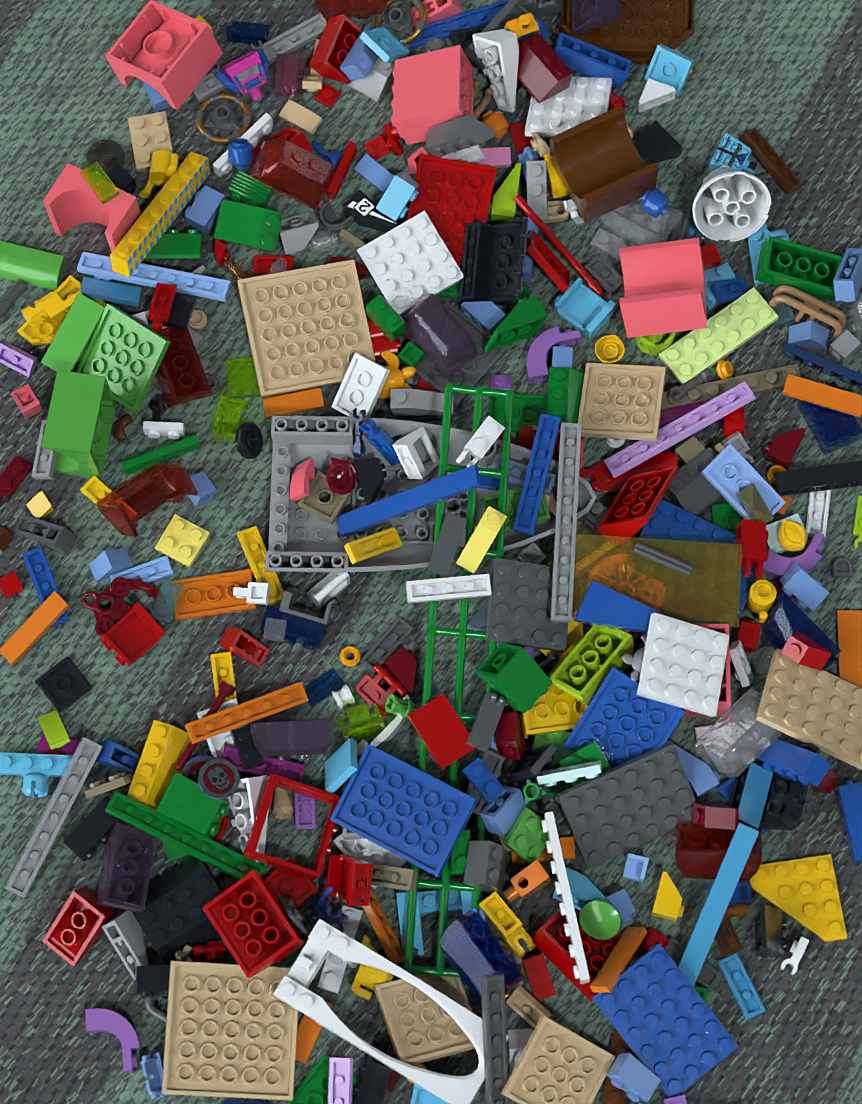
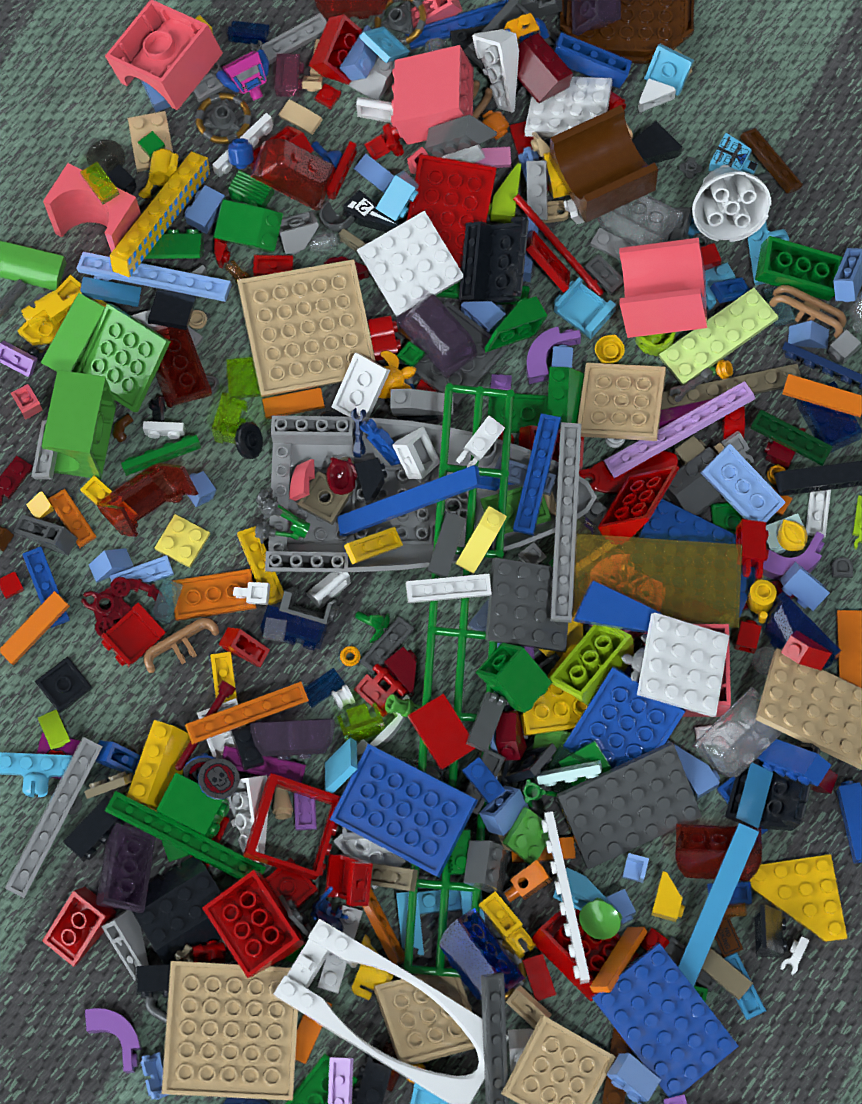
red hinge [149,283,177,332] -> none
clear wheel [270,257,287,274] -> none
green brick [366,294,406,342] -> none
dark grey axle [633,542,693,576] -> none
blue head [640,188,670,218] -> none
dark red slope [692,801,739,830] -> none
white plate [730,640,754,687] -> none
olive slope [736,483,774,523] -> none
none -> orange tile [48,488,97,548]
none -> green tile [138,131,165,158]
none -> medium nougat piece [144,618,219,673]
none -> dark grey plant [255,488,310,544]
none -> green plant [355,611,390,643]
none -> white tile [356,97,393,123]
none -> dark tan tile [701,948,753,1000]
none -> dark green plate [750,410,833,466]

